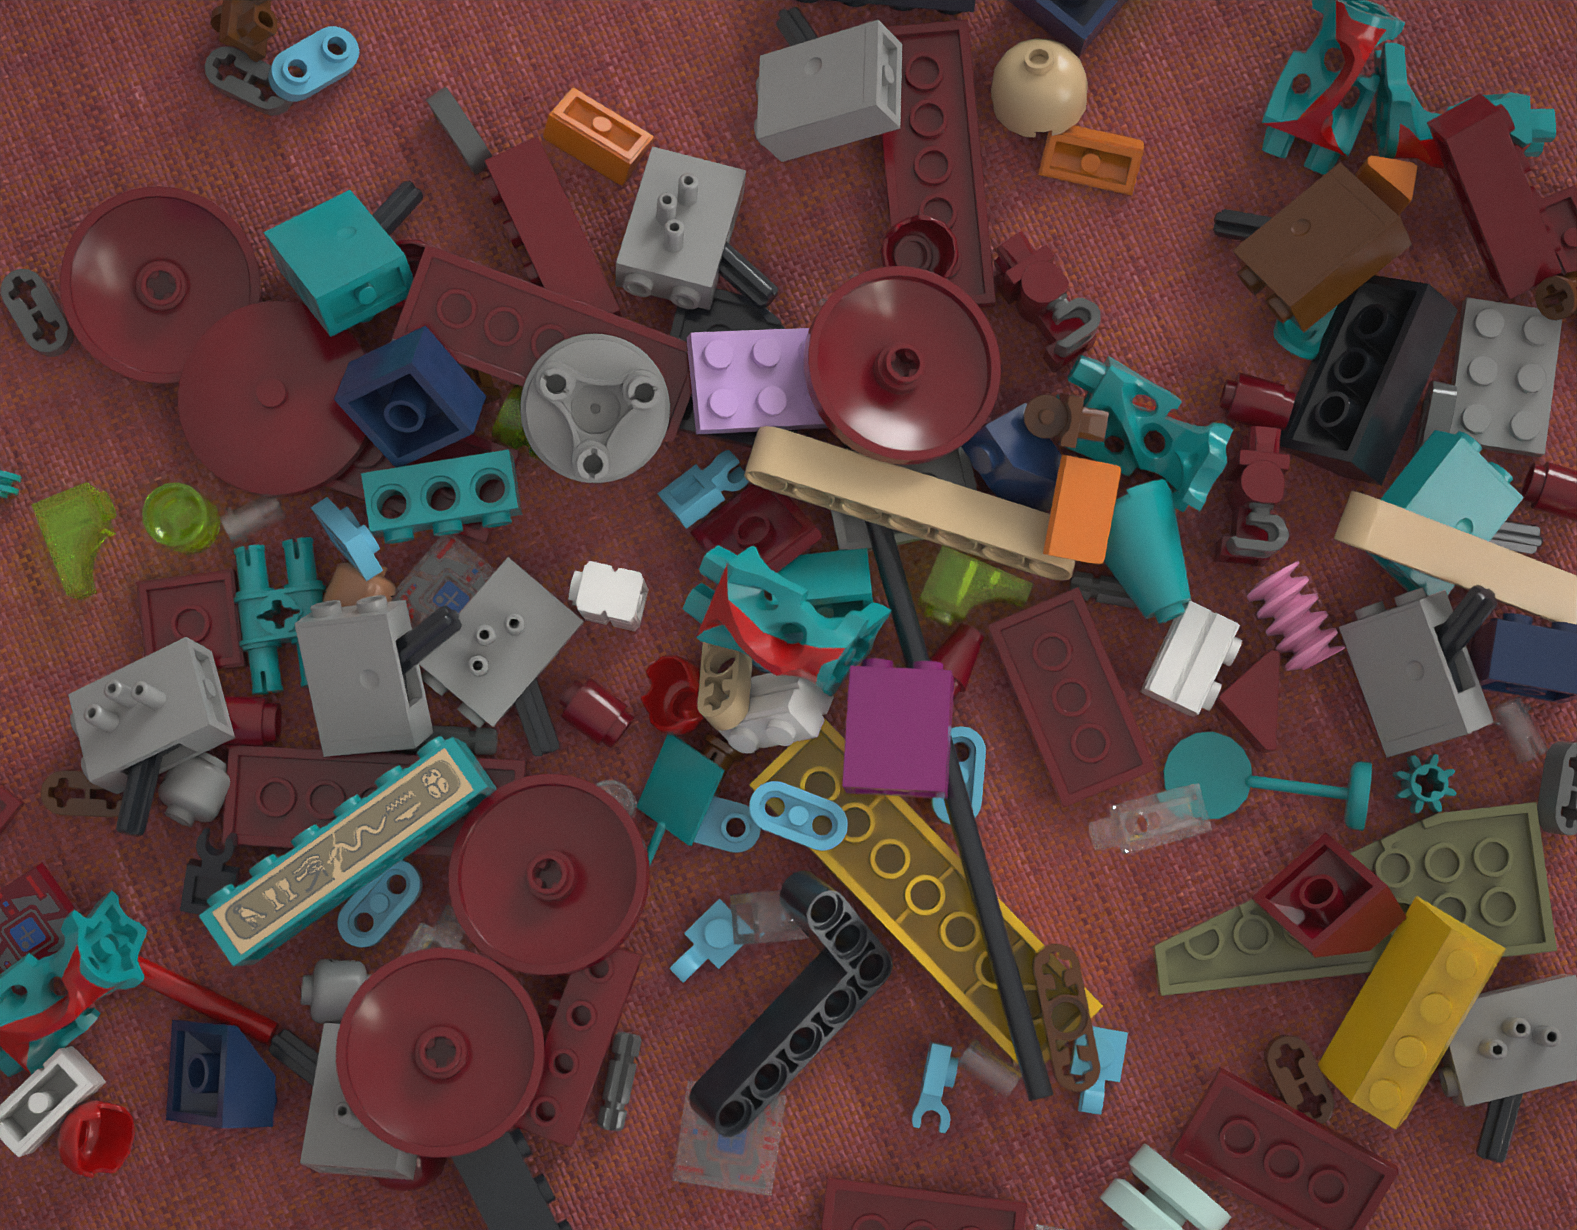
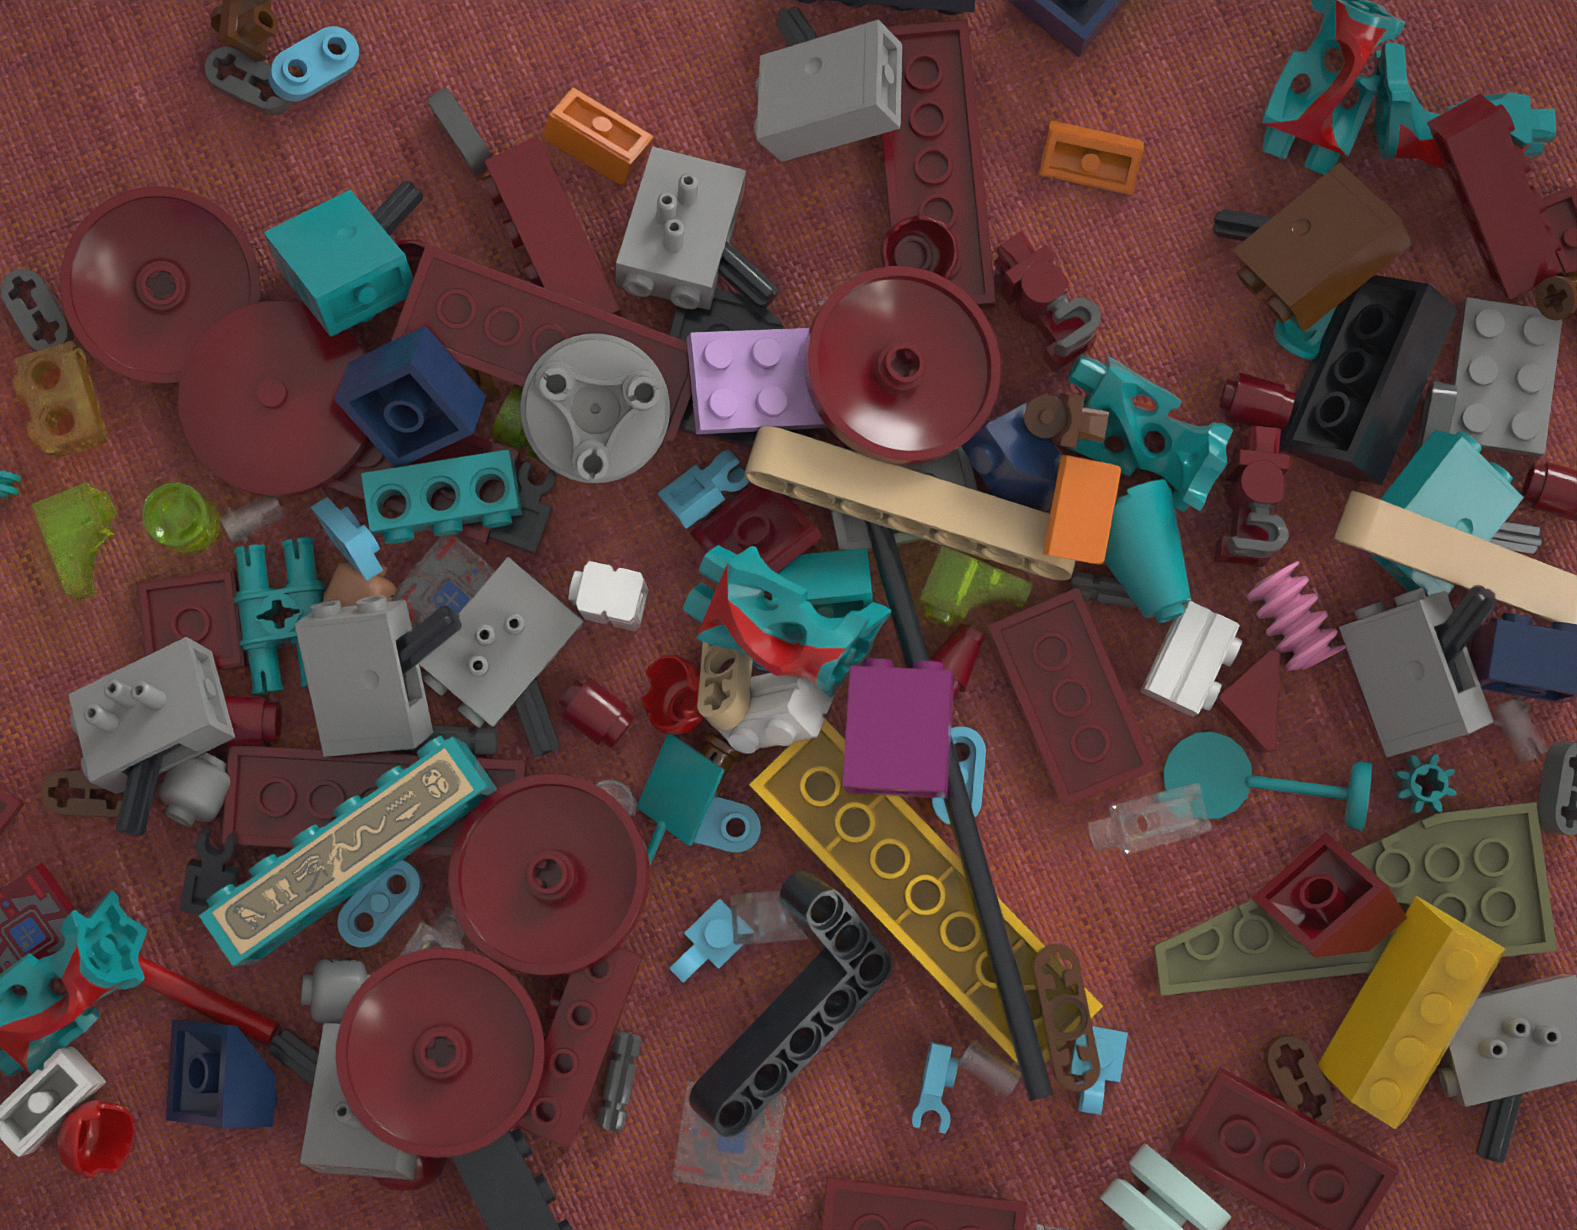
medium azure plate [749,781,848,851] -> none
tan cylinder [991,38,1088,138] -> none
orange slope [1354,155,1418,216] -> none
none -> clear yellow brick [13,341,110,459]
none -> black plate [489,462,557,555]

